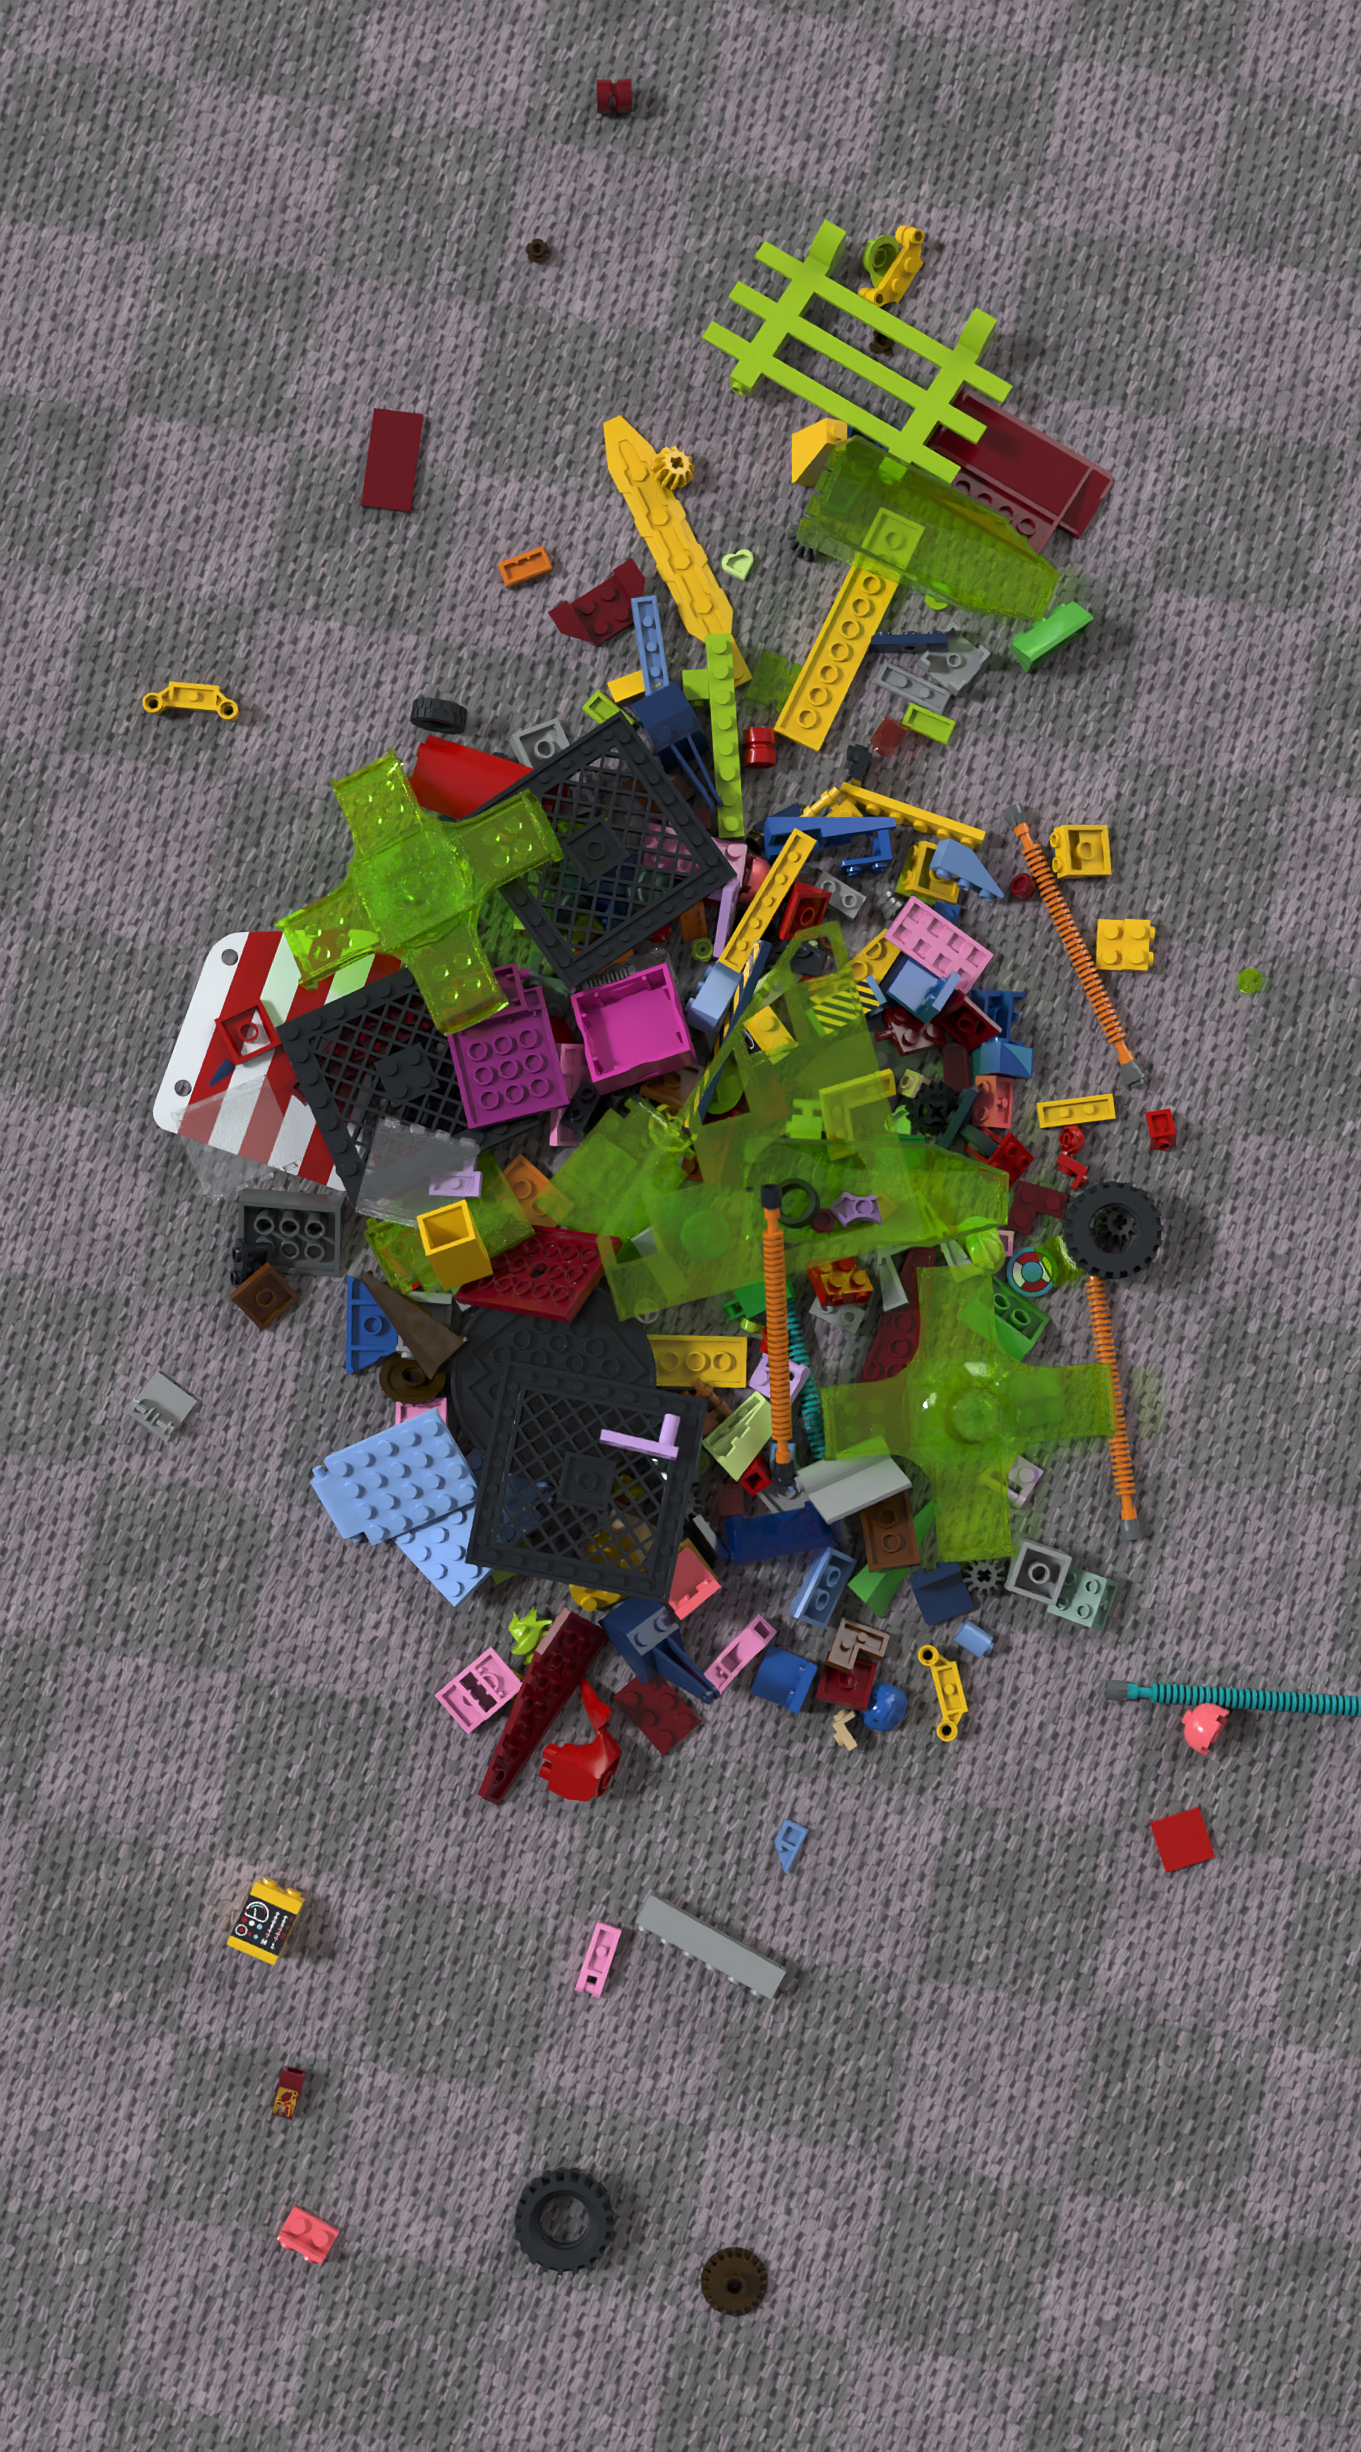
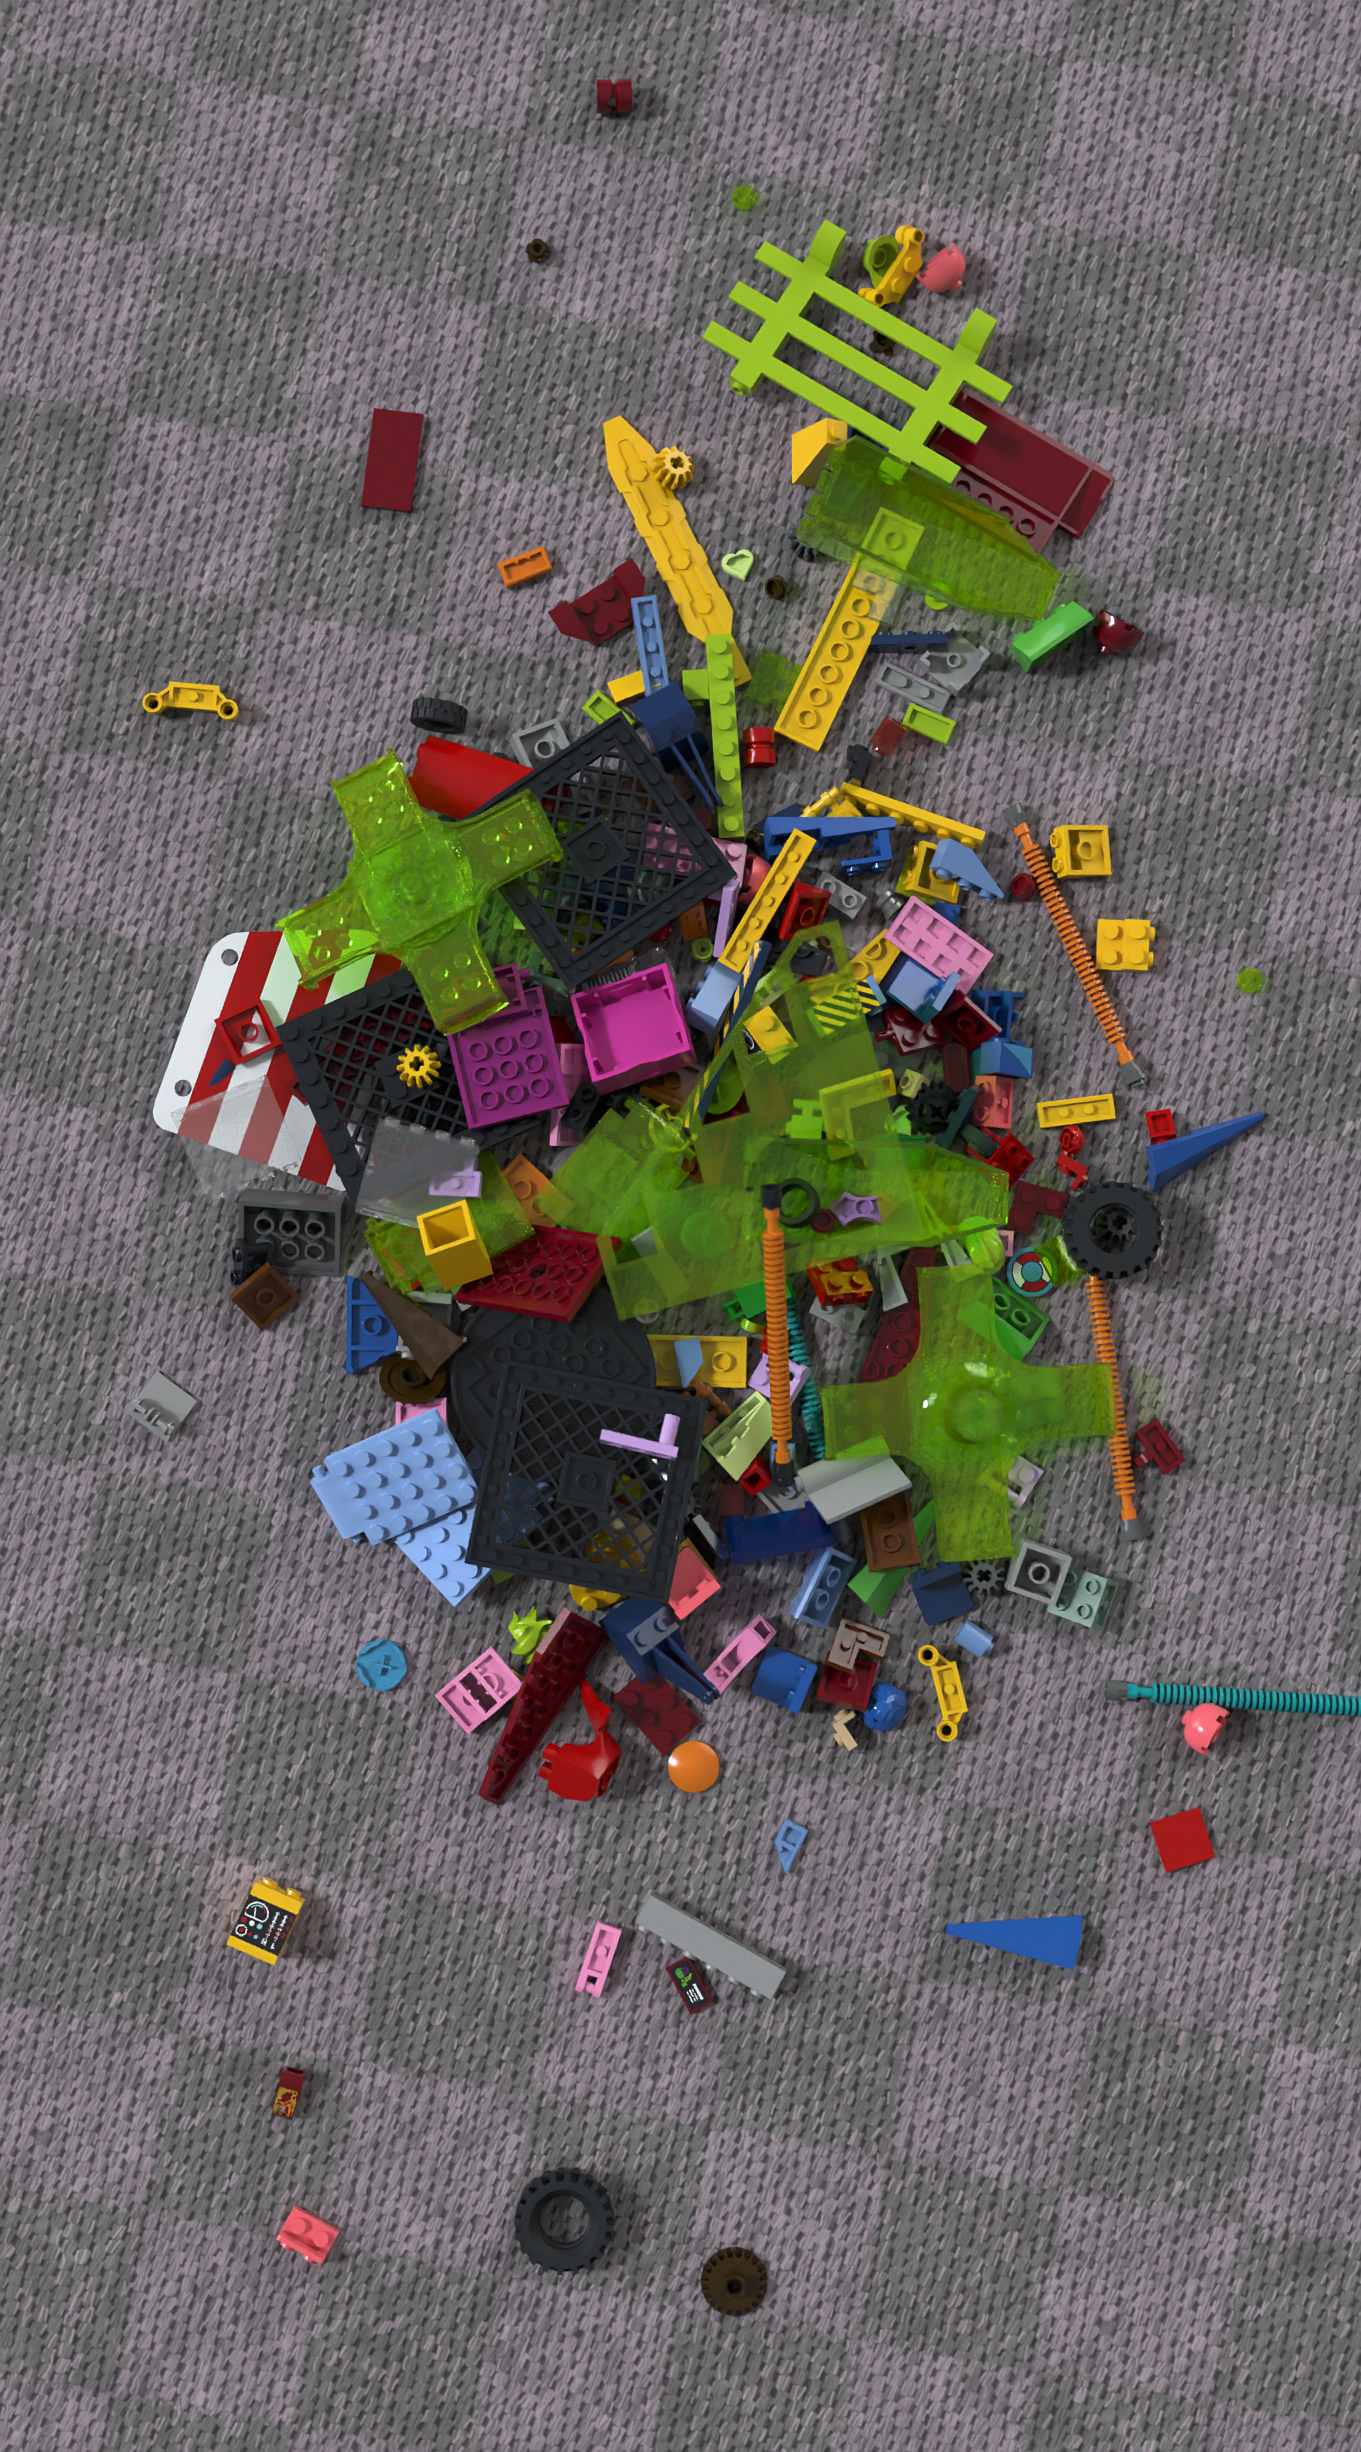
none -> dark azure tile [356,1640,407,1691]
none -> yellow gear [396,1044,441,1089]
none -> tile [666,1956,713,2015]
none -> orange dish [668,1741,719,1793]
none -> medium blue tile [673,1337,703,1388]
none -> clear neon green plate [732,185,756,211]
none -> dark brown plate [765,575,788,600]
none -> clear plate [852,561,908,627]
none -> coral cylinder [915,243,966,293]
none -> blue wedge [946,1915,1083,1970]
none -> dark red cylinder [1092,609,1144,656]
none -> dark red plate [1131,1418,1186,1475]
none -> blue wedge [1146,1112,1264,1192]

